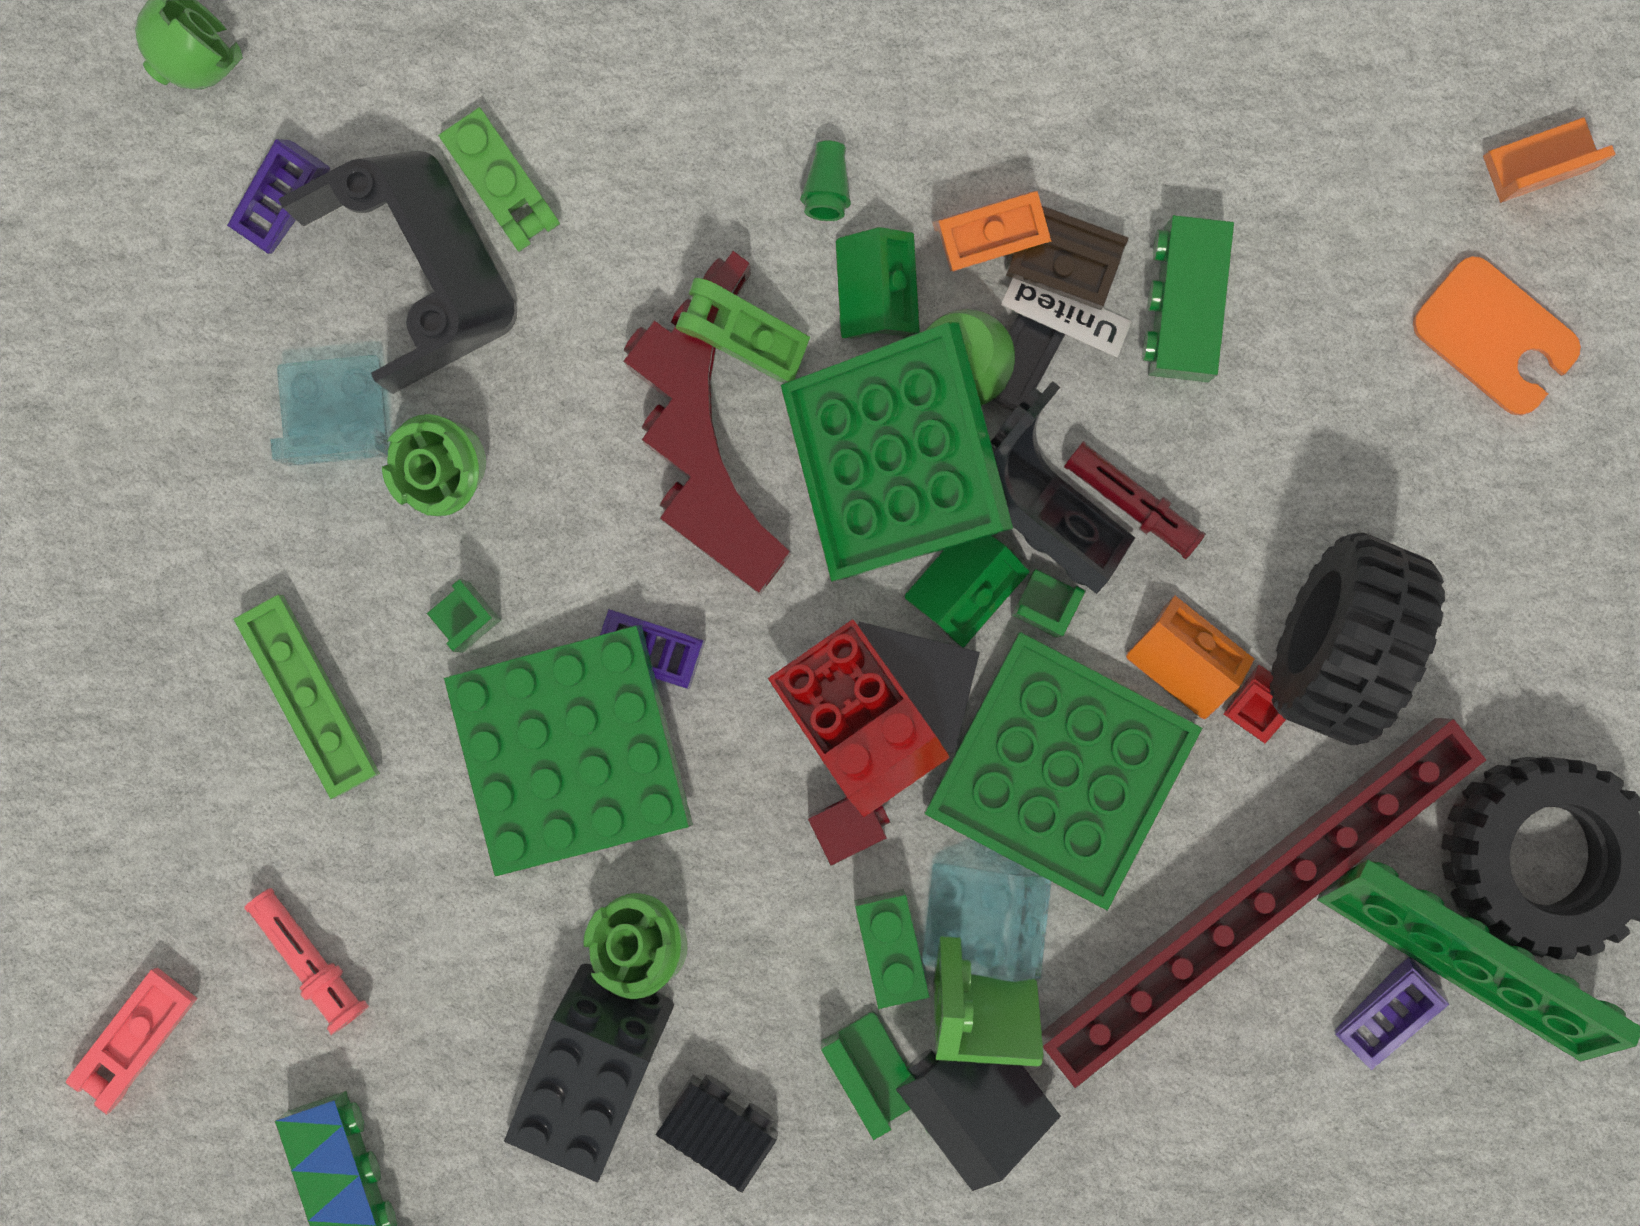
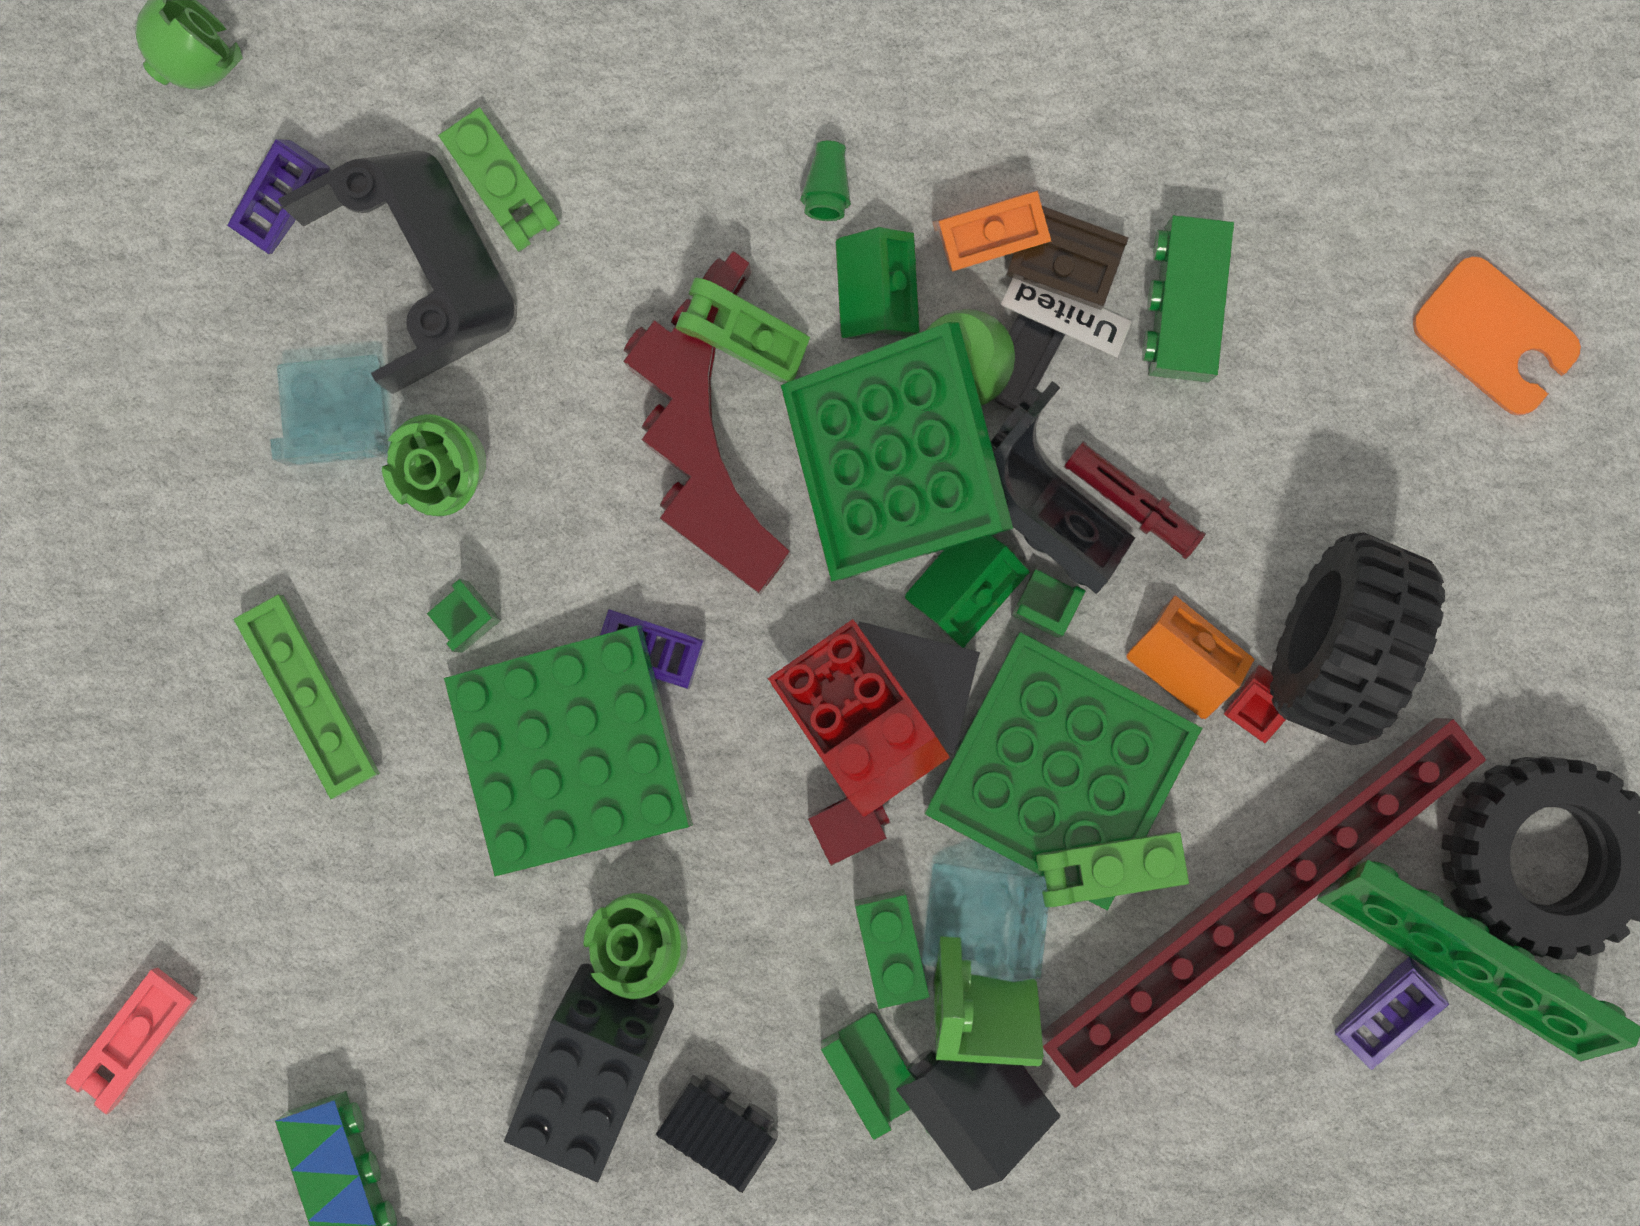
coral pin [244,888,369,1035] -> none
orange panel [1483,117,1616,203] -> none
none -> bright green plate [1036,831,1189,907]

